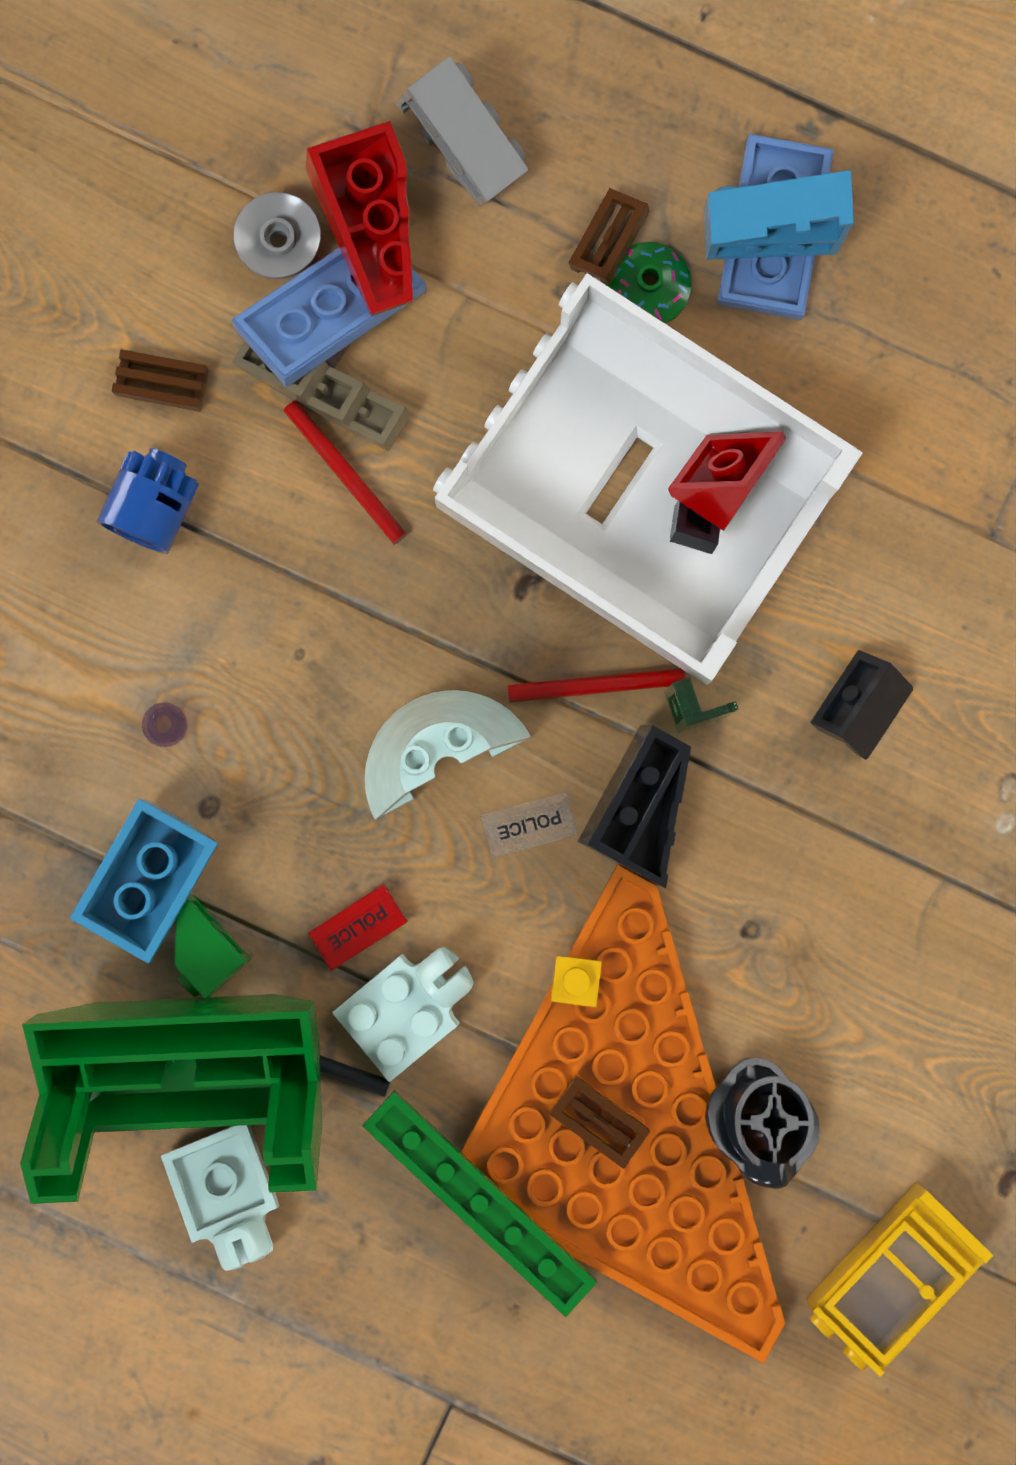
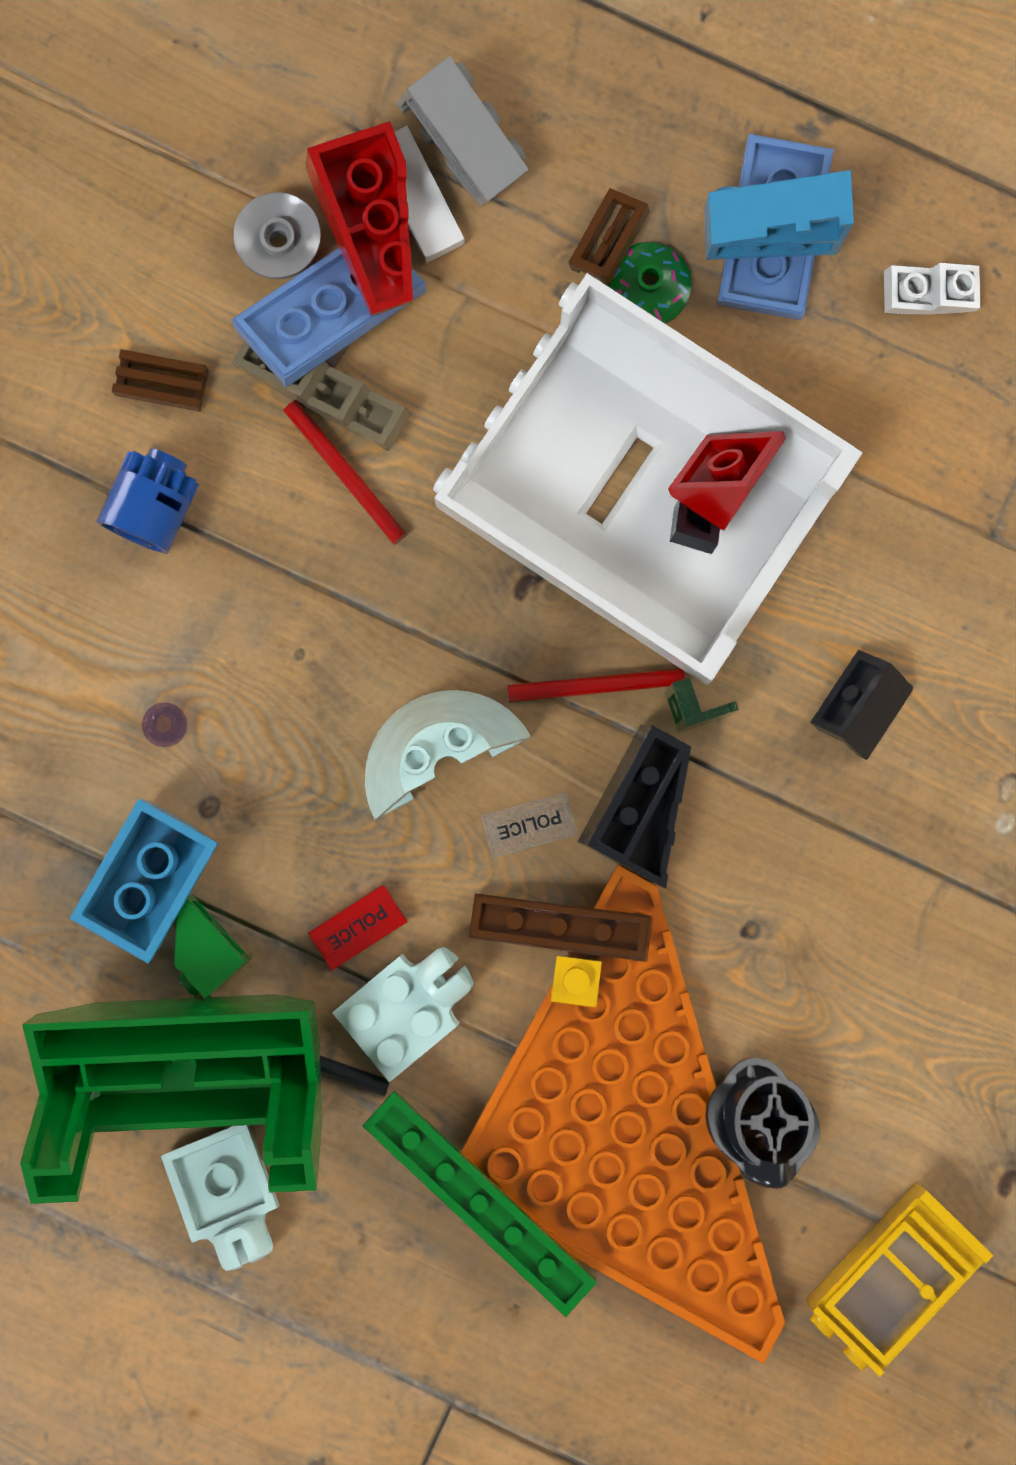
reddish brown tile [549,1075,651,1169] -> none
none -> white tile [395,126,465,263]
none -> reddish brown tile [468,893,653,962]
none -> white slope [884,263,980,314]

